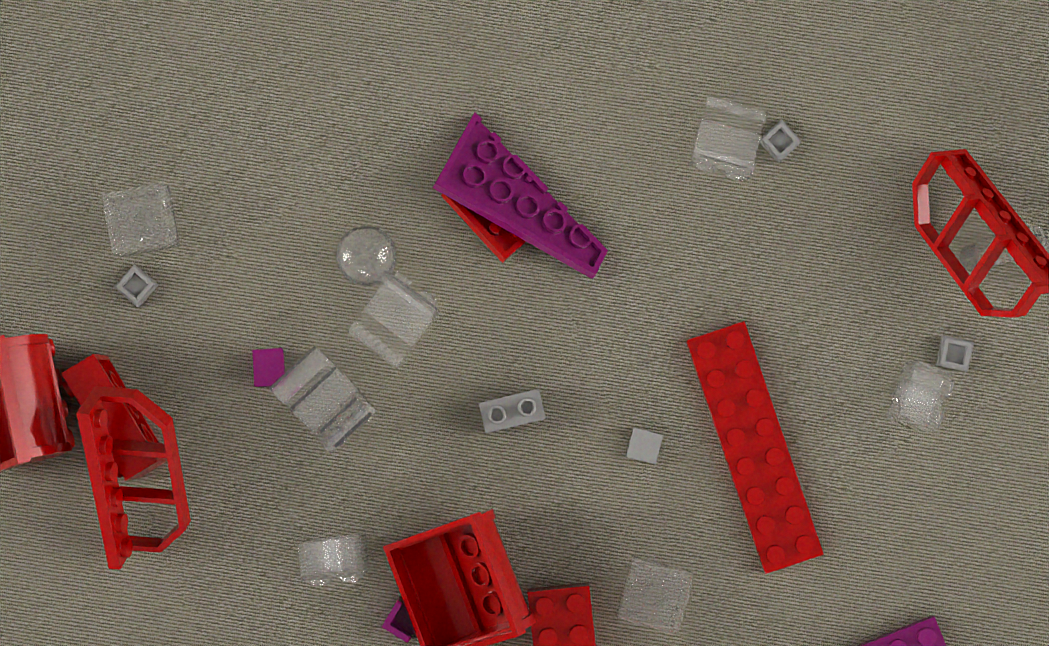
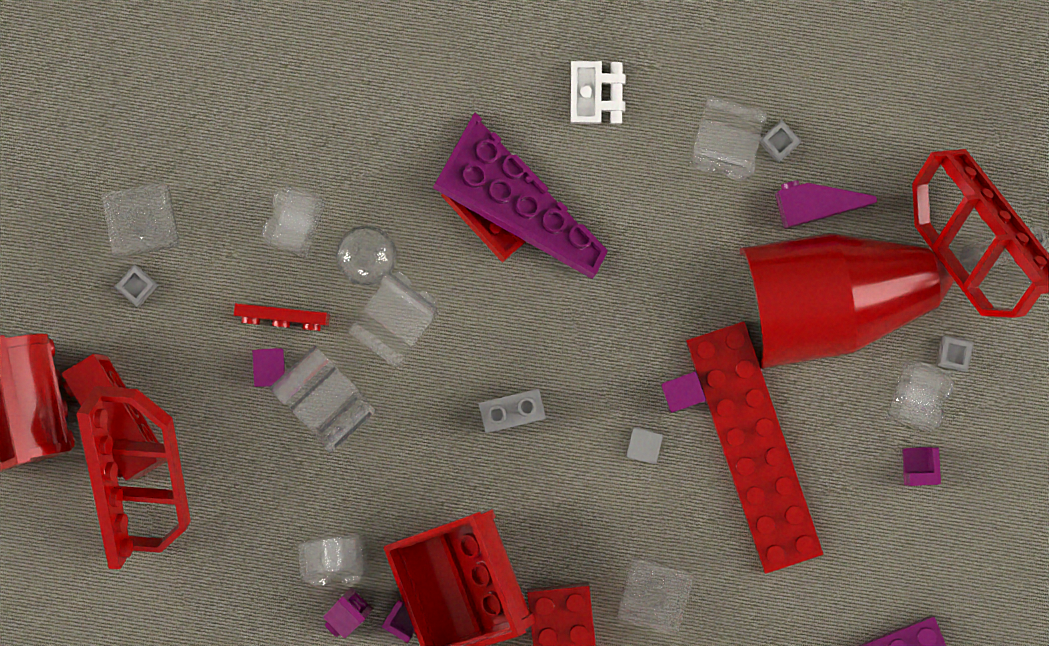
none -> red plate [233,303,330,331]
none -> clear brick [262,184,326,260]
none -> magenta slope [323,587,373,639]
none -> white plate [571,61,626,124]
none -> magenta panel [661,371,706,413]
none -> red windscreen [739,233,955,369]
none -> magenta slope [775,180,877,229]
none -> magenta panel [902,447,941,486]

